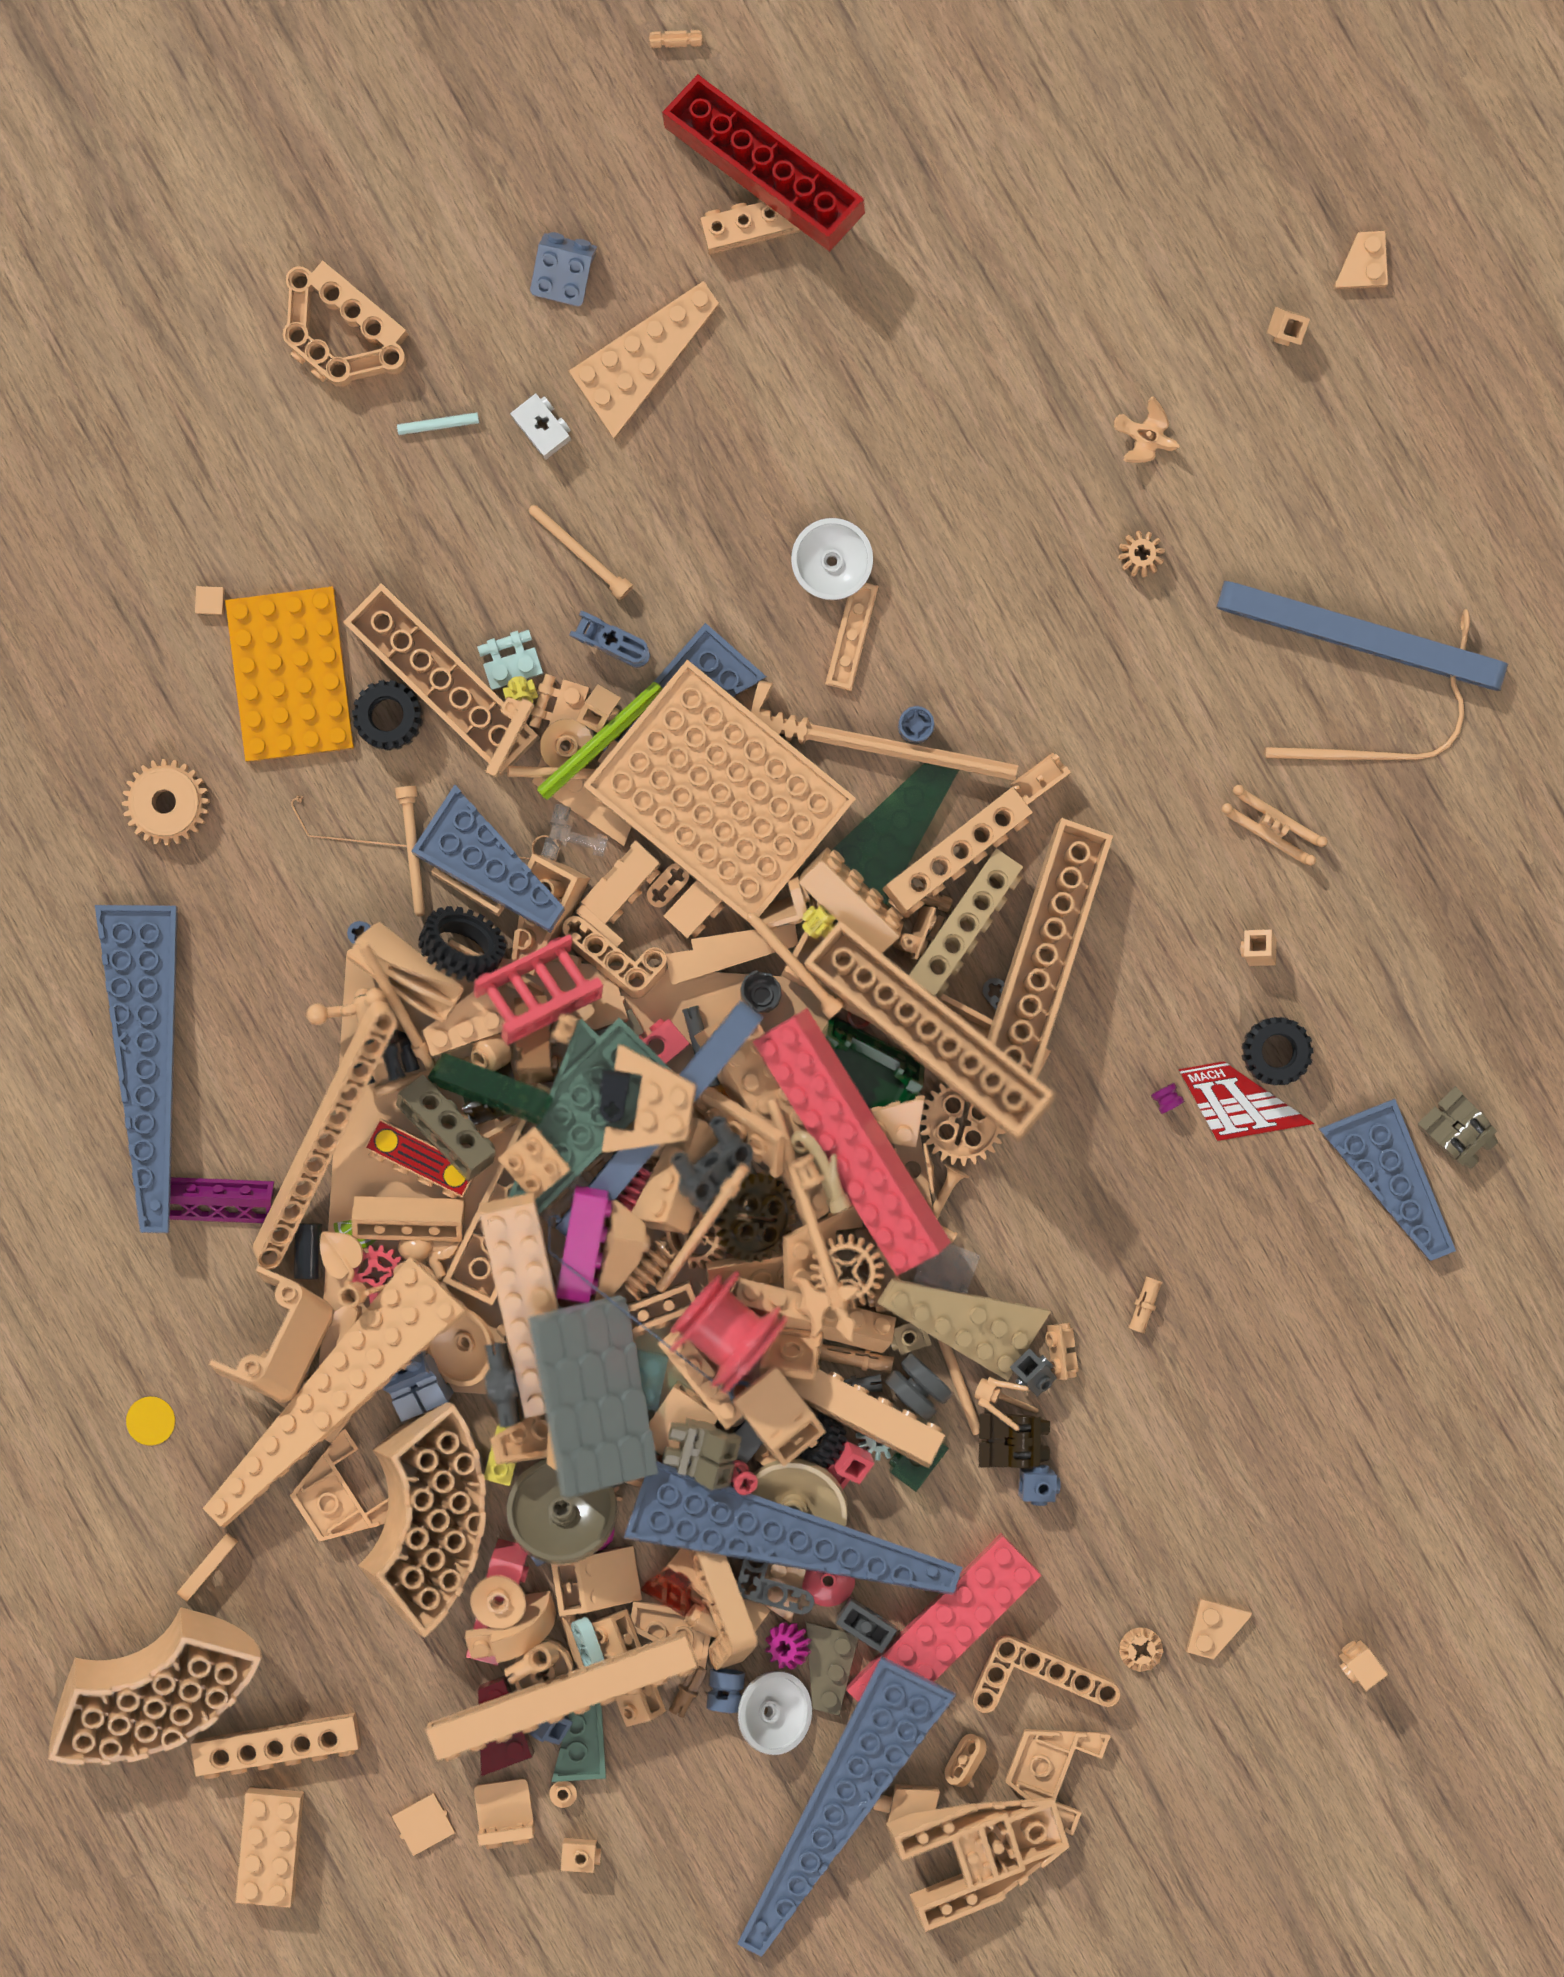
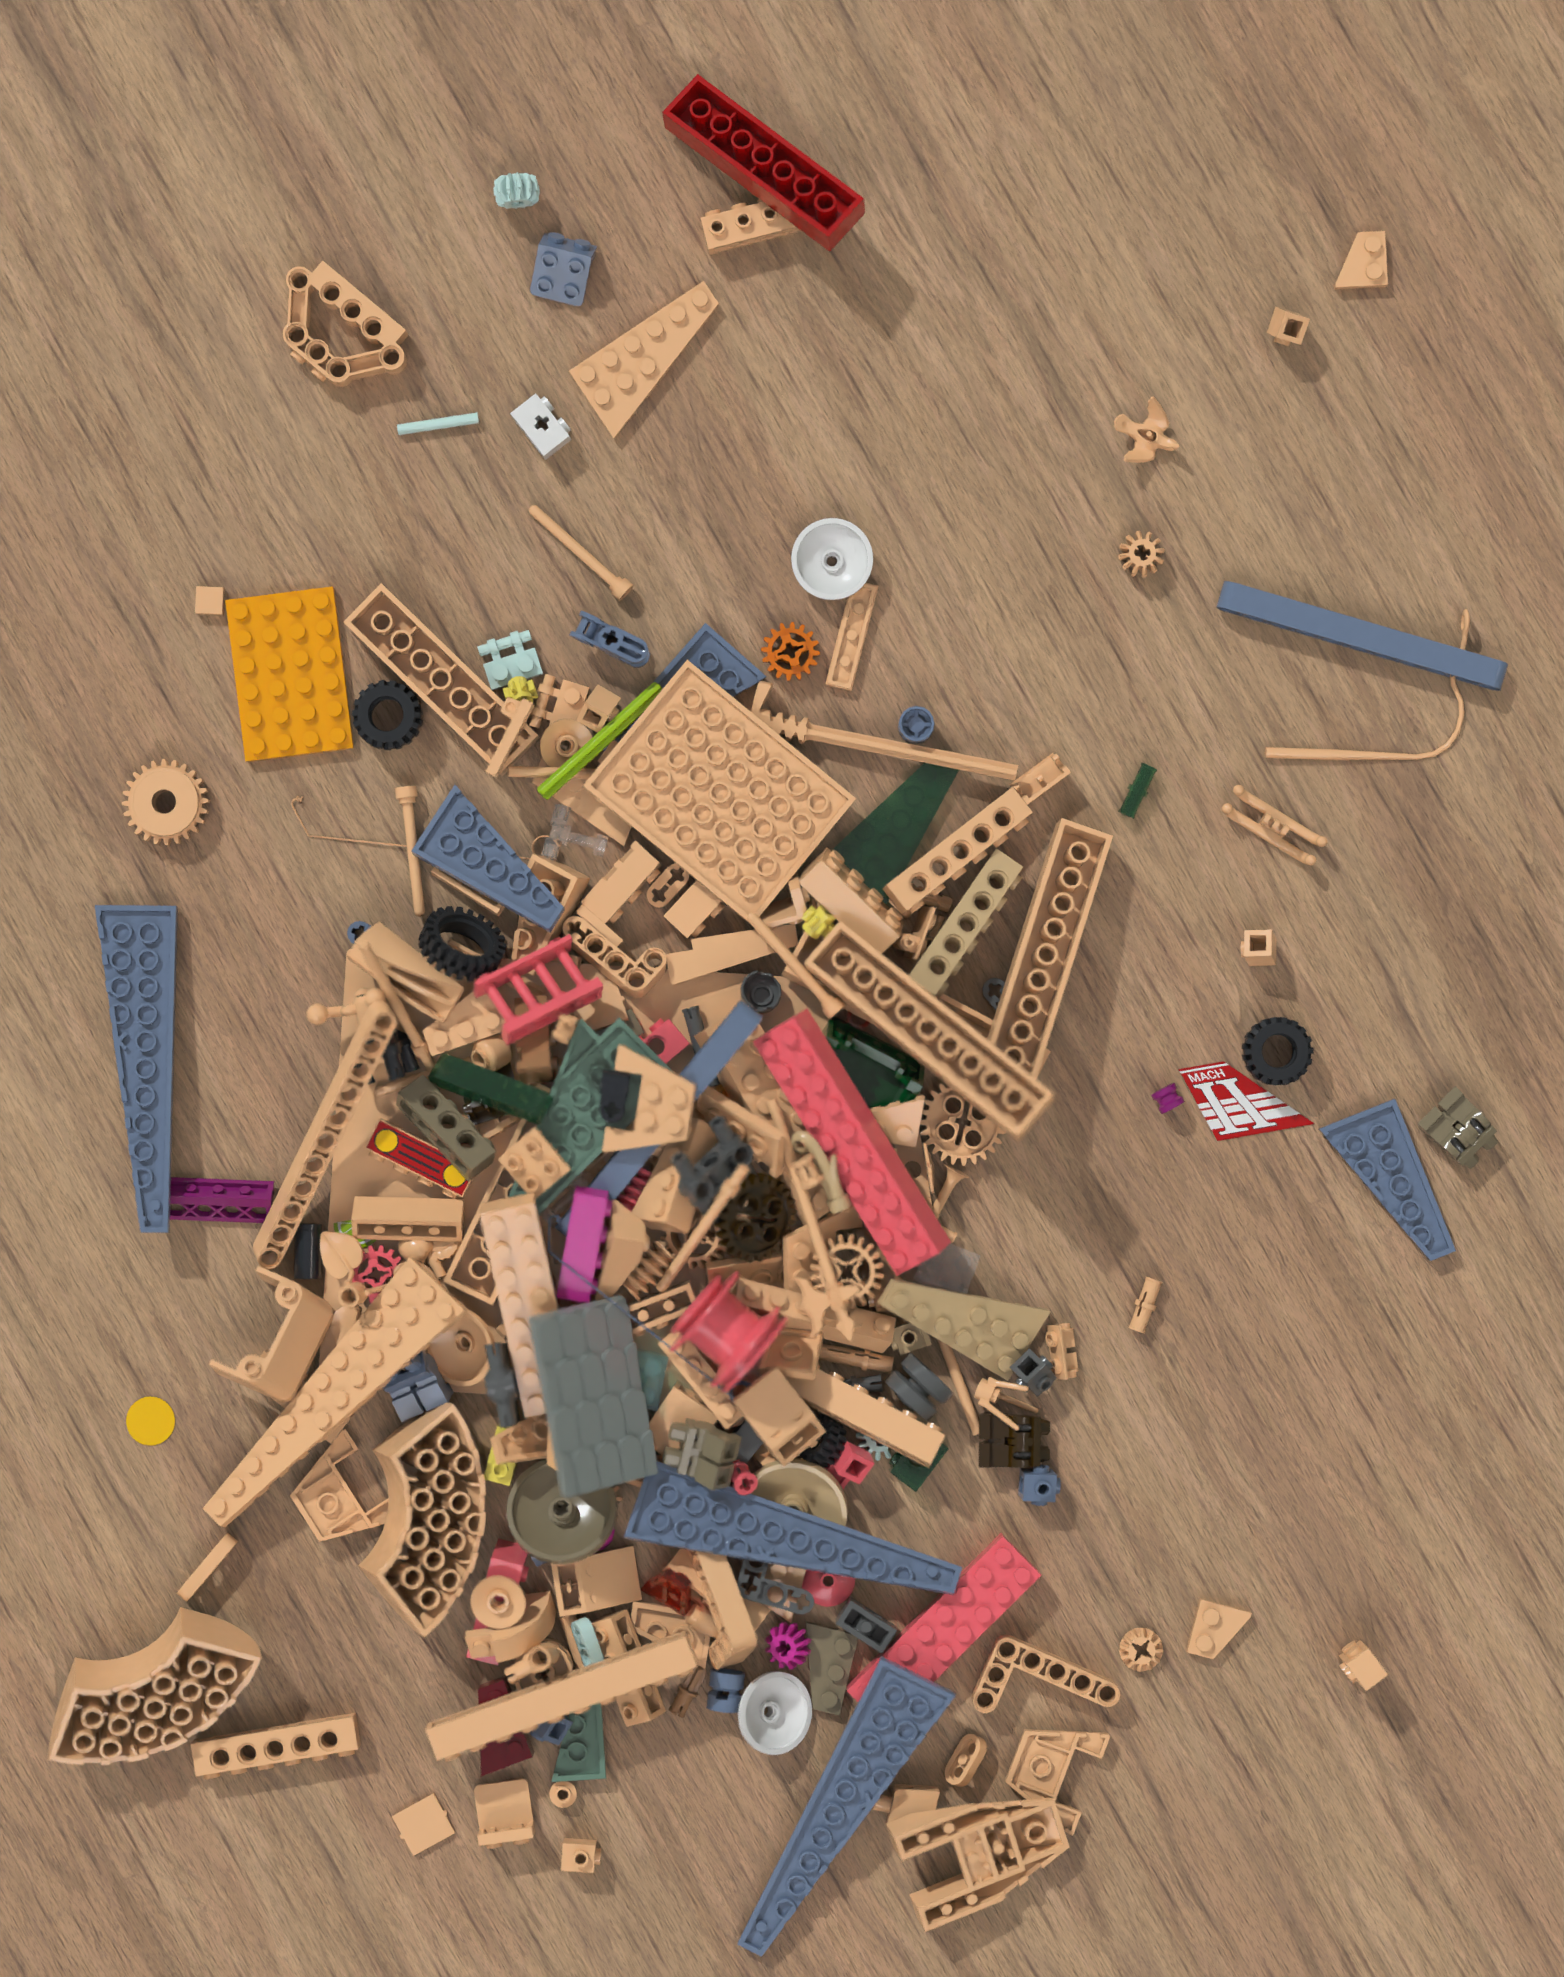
light nougat brick [236,1787,304,1908] -> none
light nougat axle [649,30,702,48] -> none
none -> light aqua gear [493,172,540,209]
none -> orange gear [761,622,820,682]
none -> clear green pin [1118,763,1157,819]

